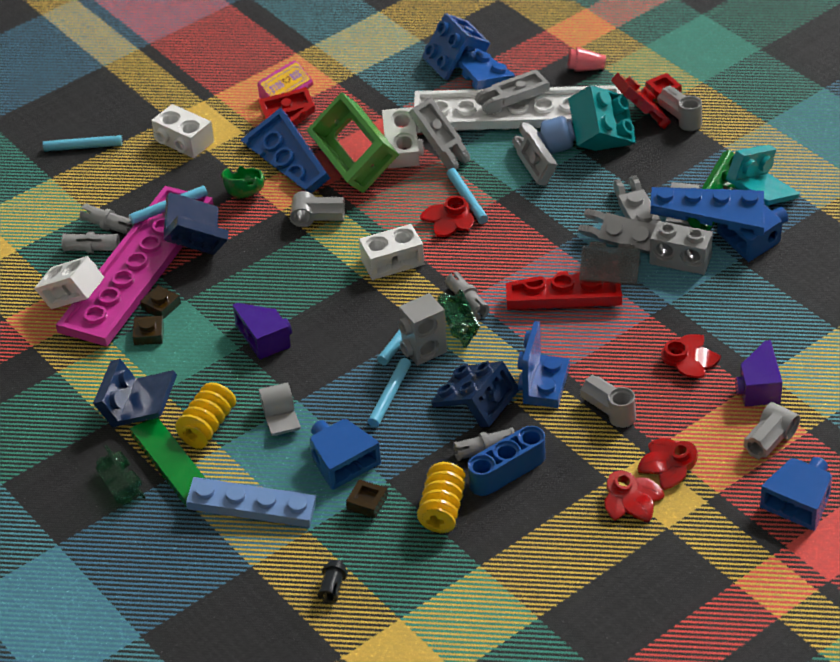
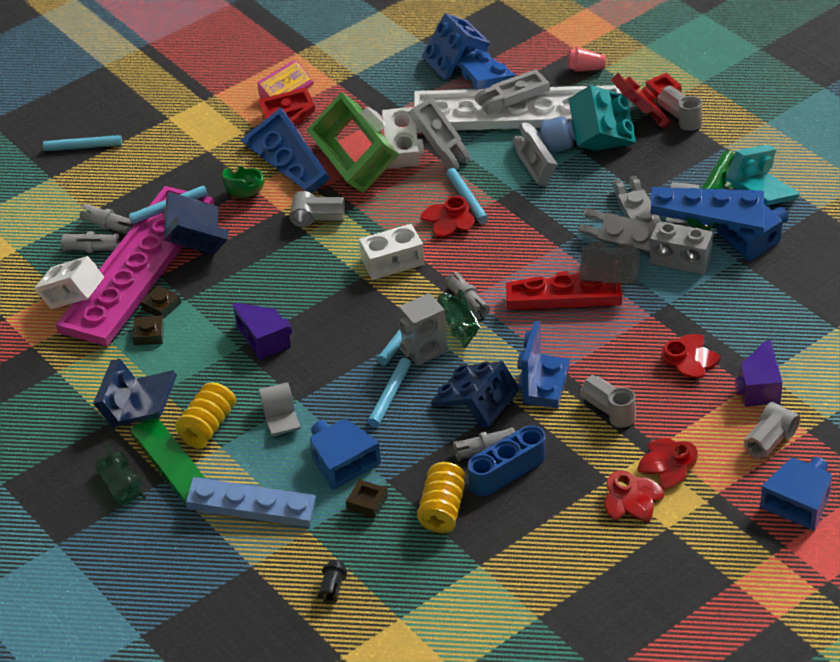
white brick [152,104,214,158] -> none
none -> white tile [360,107,386,132]

